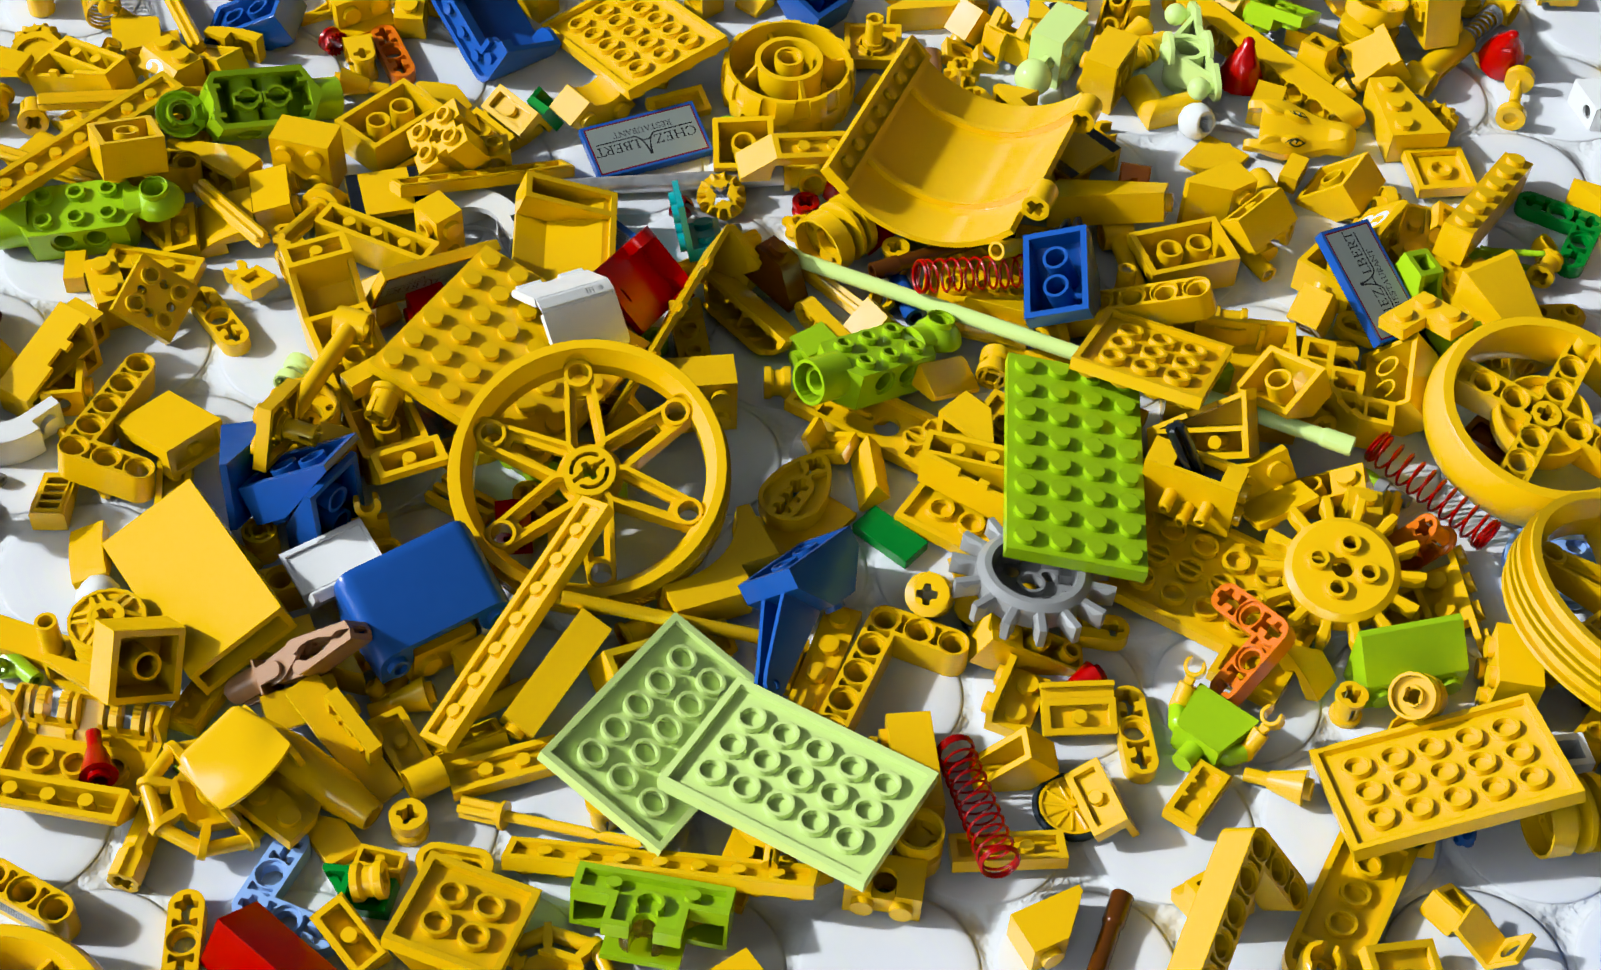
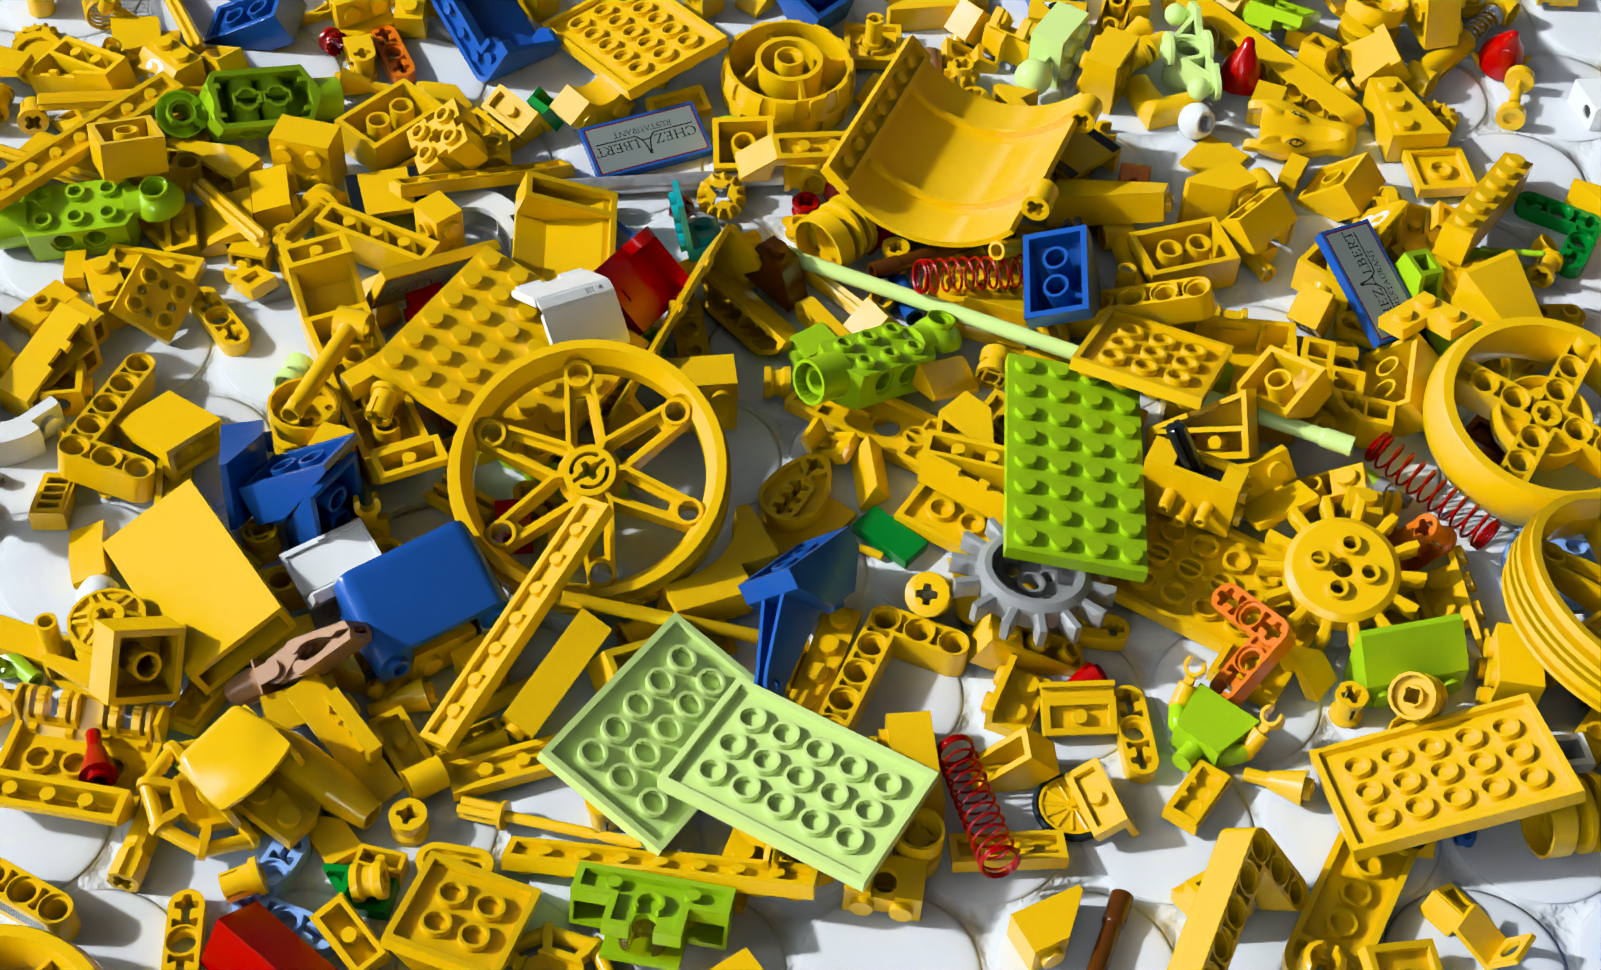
yellow slope [203,26,266,64] -> none
yellow plate [250,377,321,473] -> none
none -> yellow plate [7,280,80,338]
none -> yellow bush [218,855,270,904]
none -> yellow piece [227,240,275,271]
none -> yellow piece [858,542,884,561]

